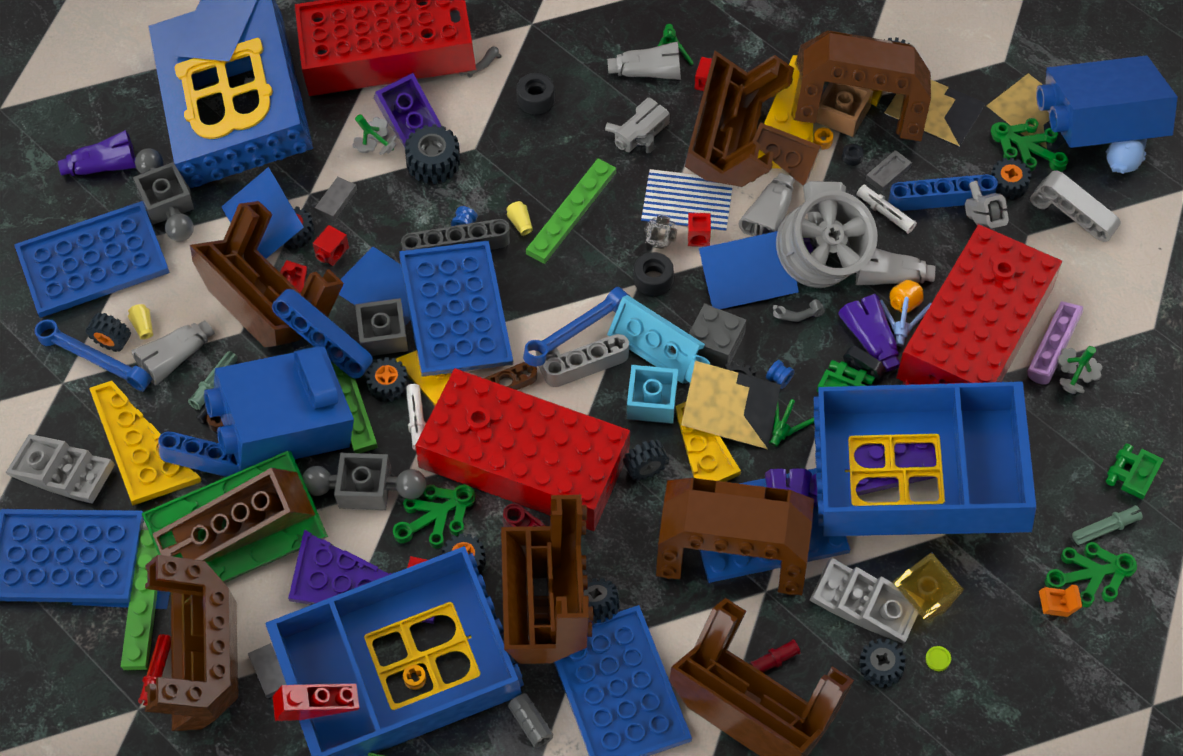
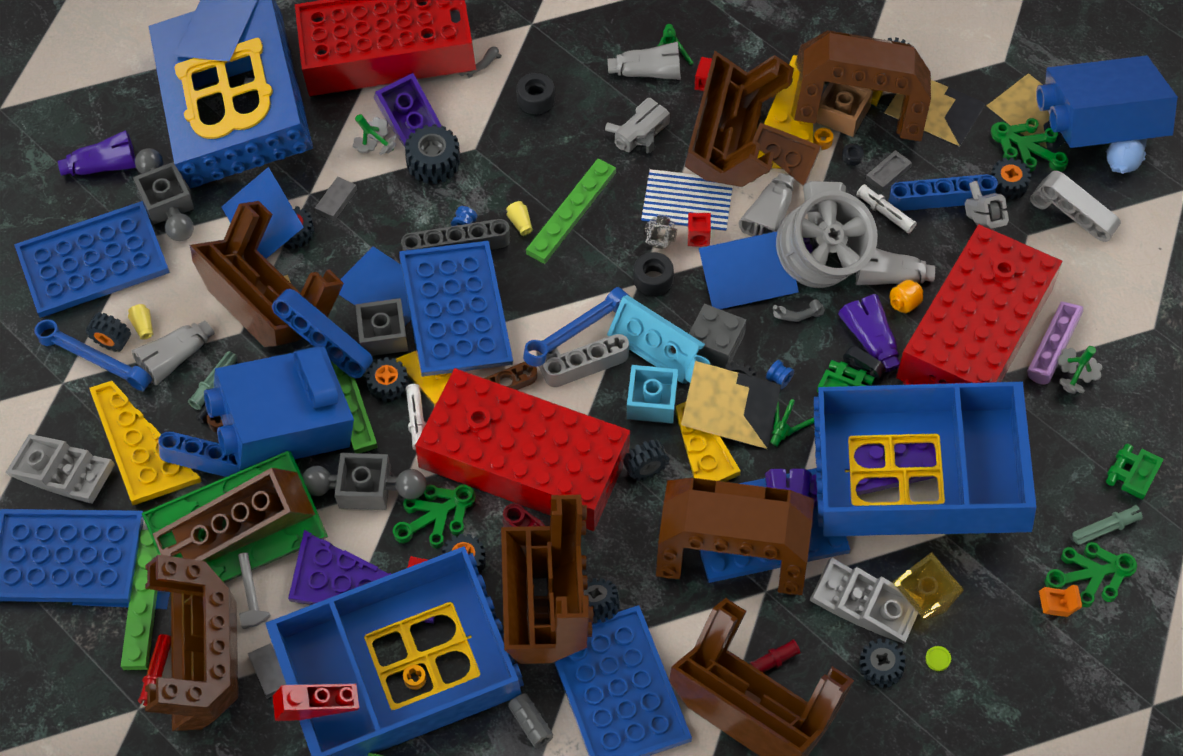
red piece [280,260,307,293] -> none
red brick [313,225,349,266] -> none
light blue plant [880,297,932,347] -> none
none -> light grey piece [238,553,271,629]

